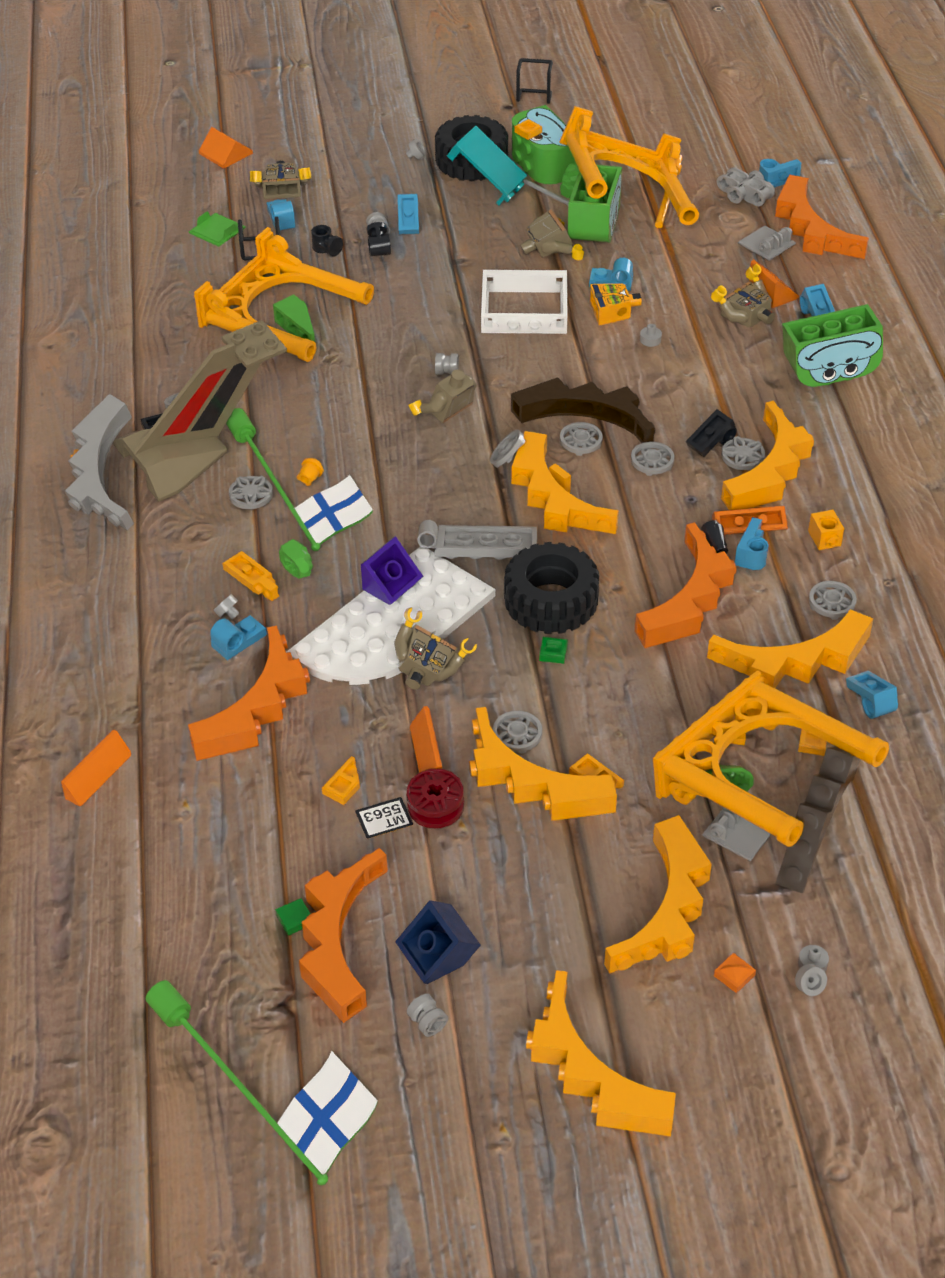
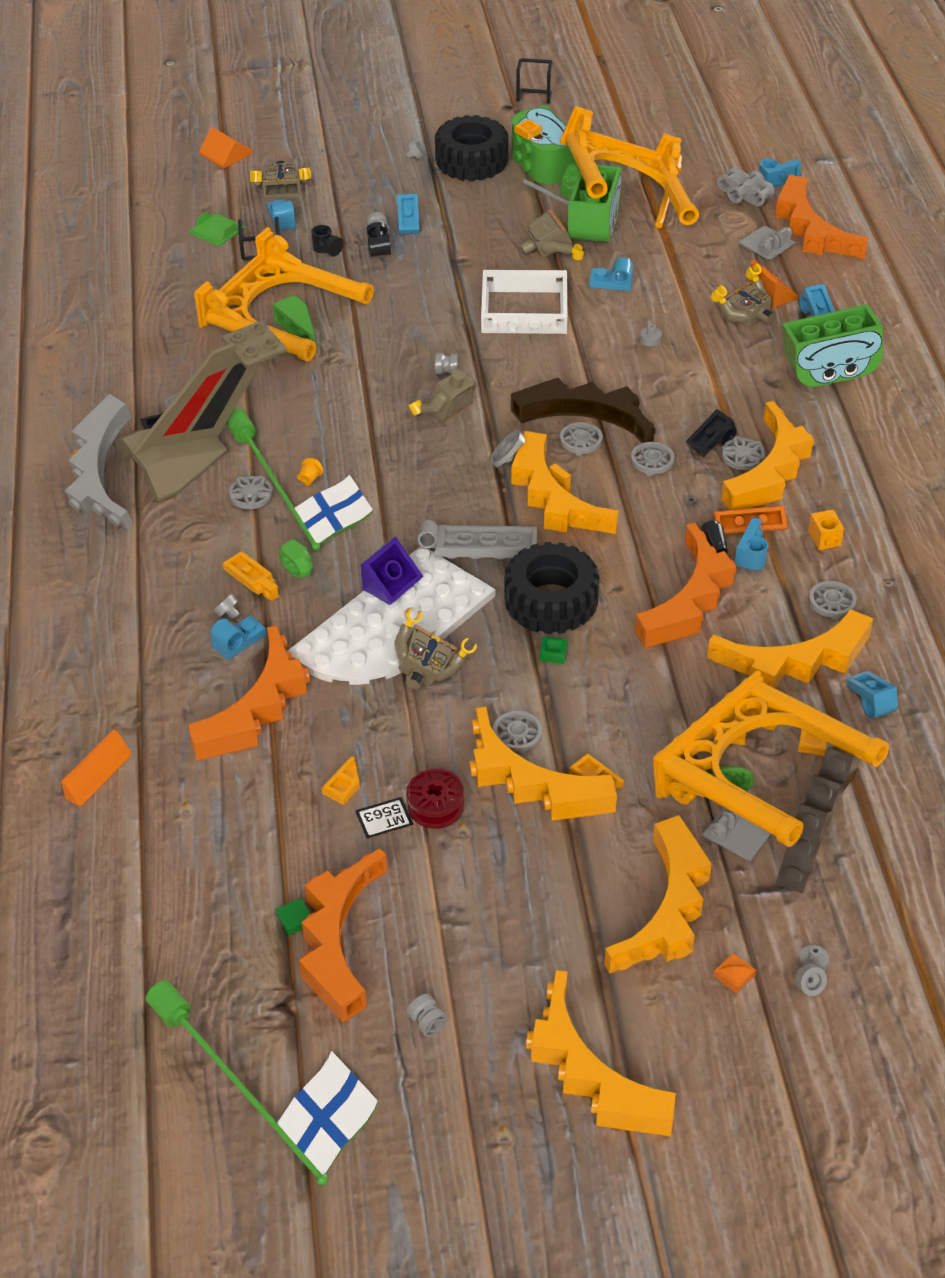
dark blue slope [395,900,481,984] -> none
orange slope [410,706,442,773] -> none
teal panel [447,126,527,206] -> none
light orange torso [590,283,642,325] -> none

